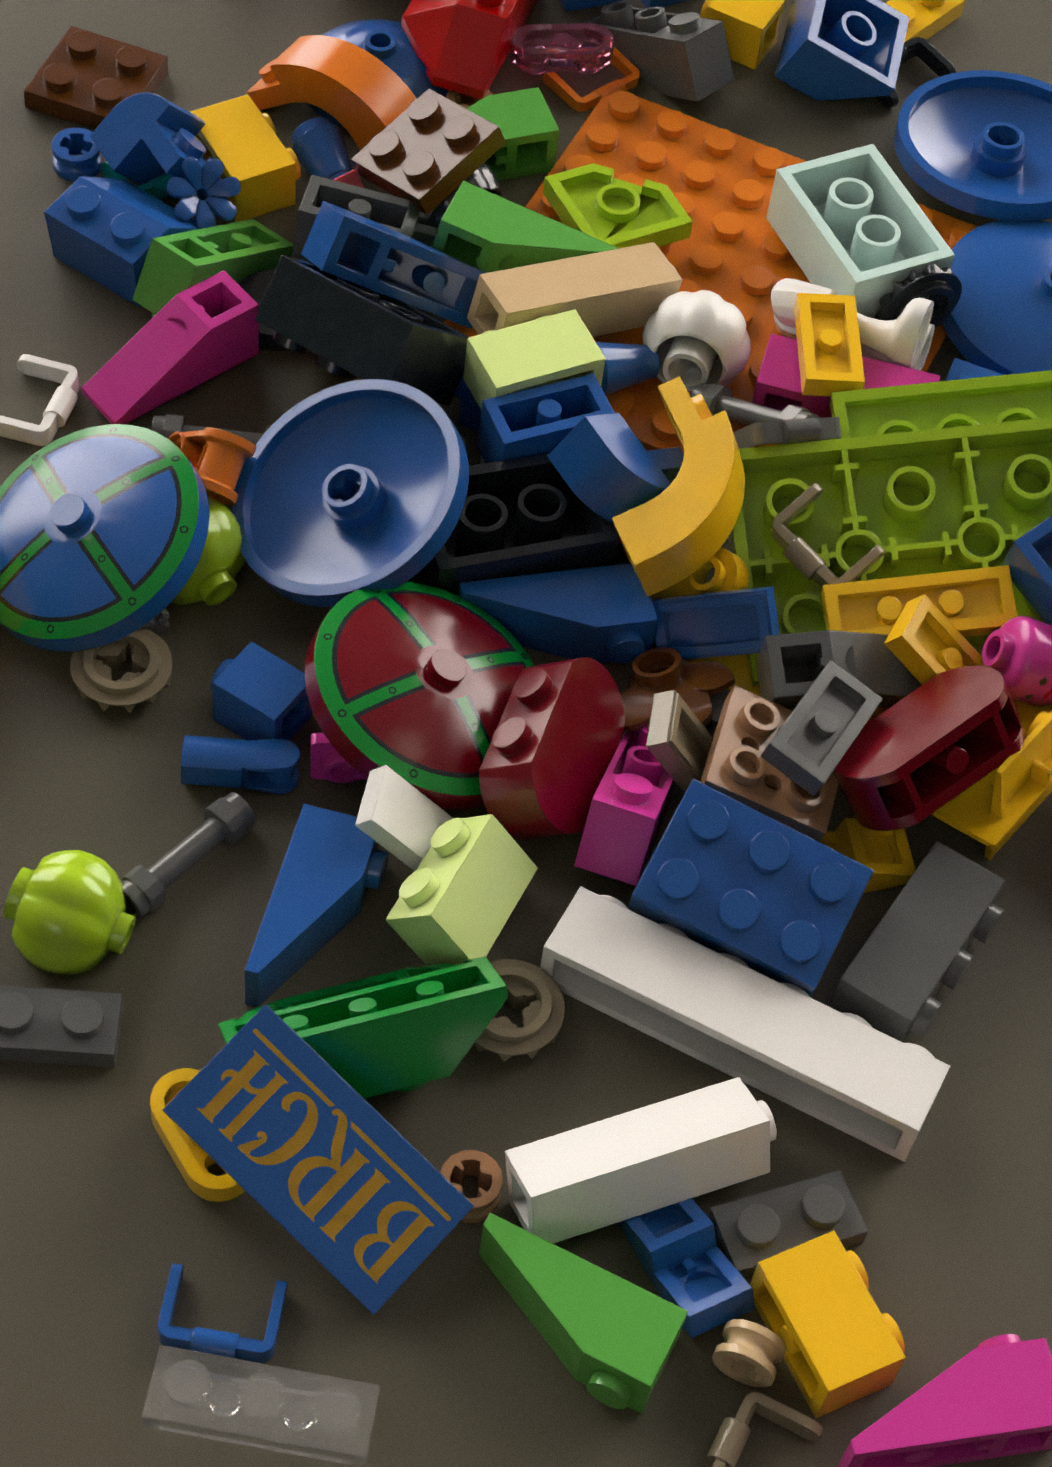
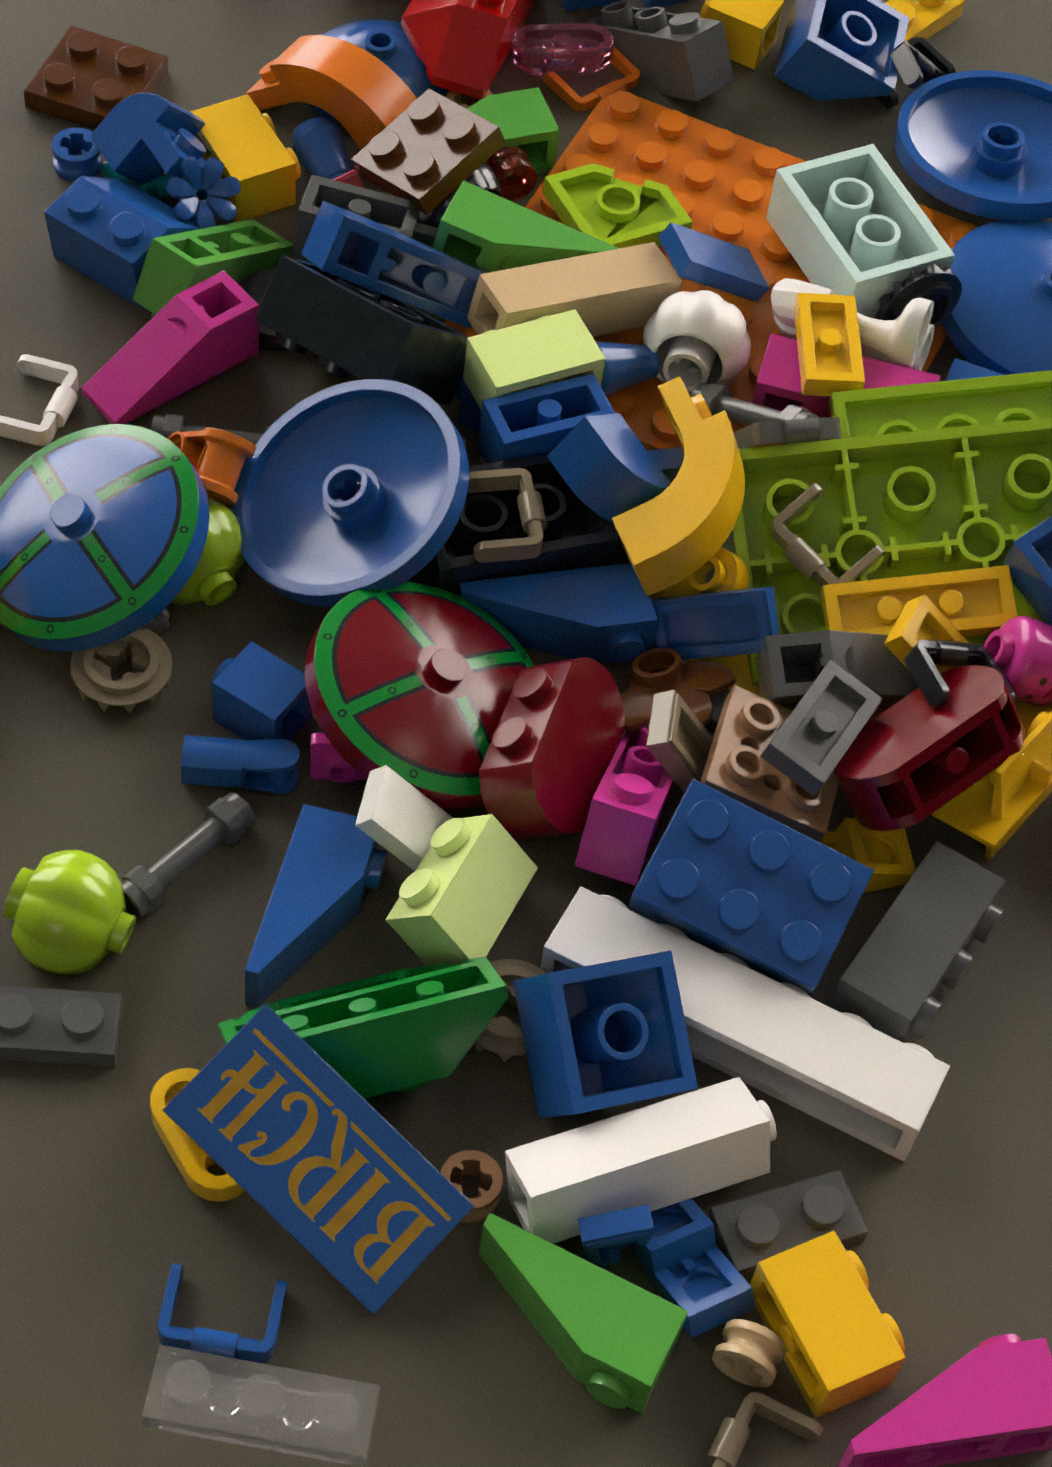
none -> dark tan piece [467,468,547,563]
none -> clear red bush [485,147,538,202]
none -> blue slope [513,950,698,1118]
none -> blue tile [577,1204,654,1268]
none -> blue tile [659,222,770,302]
none -> piece [890,40,945,88]
none -> black piece [904,639,1015,706]

